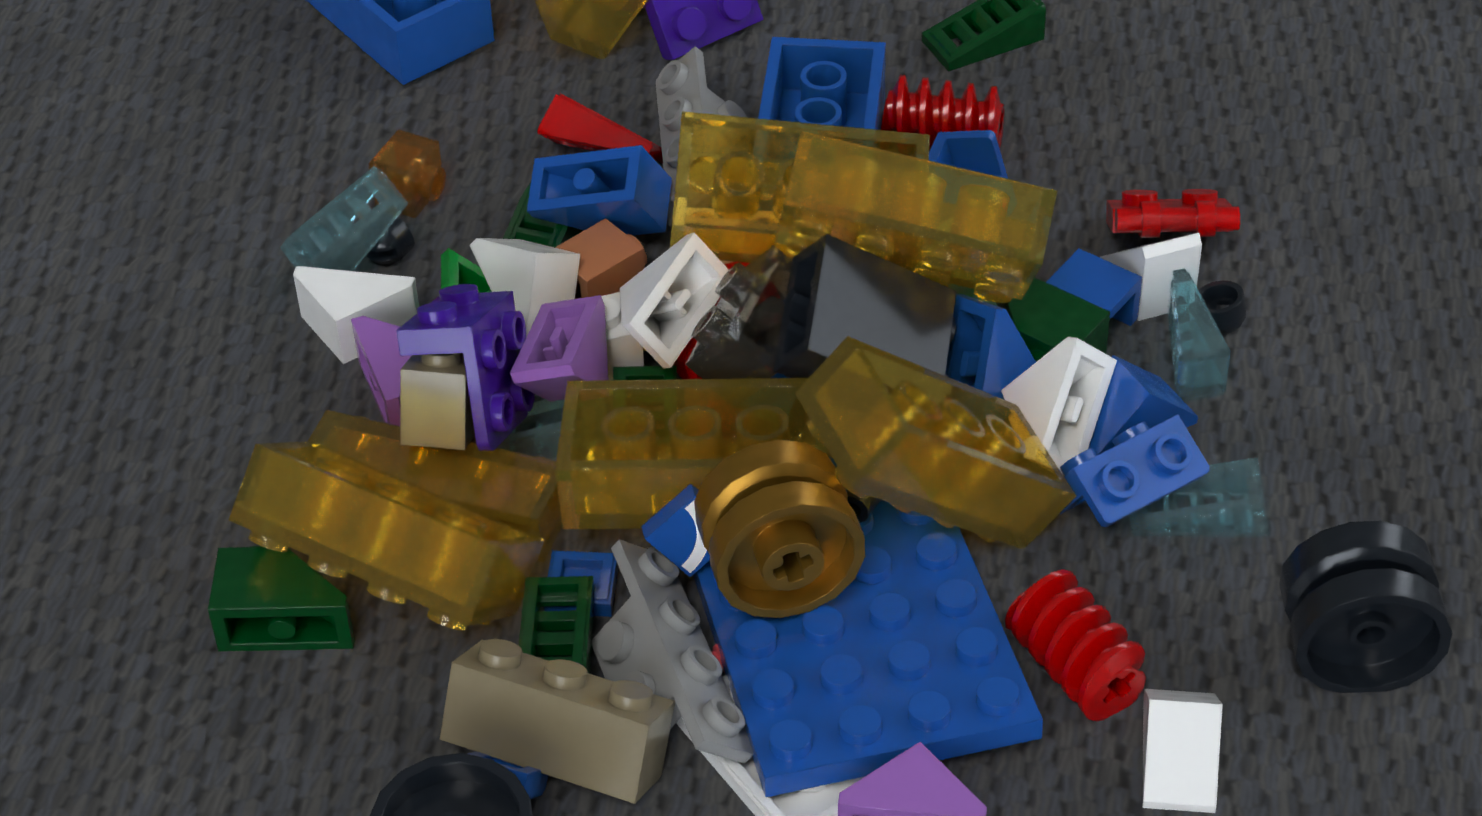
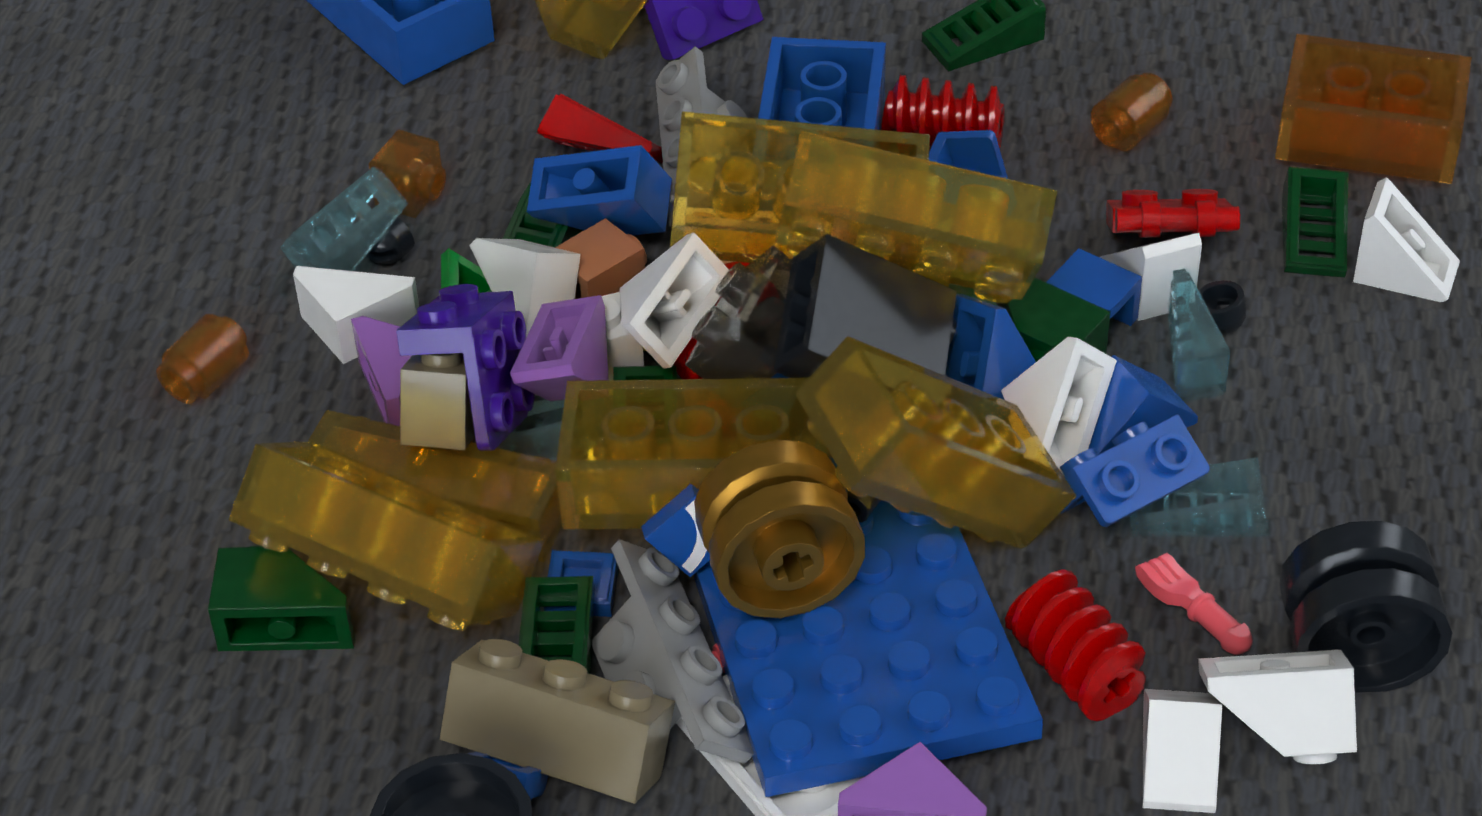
none -> clear orange brick [156,314,249,404]
none -> clear orange brick [1091,73,1173,151]
none -> coral piece [1135,553,1253,655]
none -> white slope [1198,650,1357,764]
none -> clear orange brick [1275,34,1472,184]
none -> dark green slope [1282,167,1348,278]
none -> white slope [1353,177,1460,302]

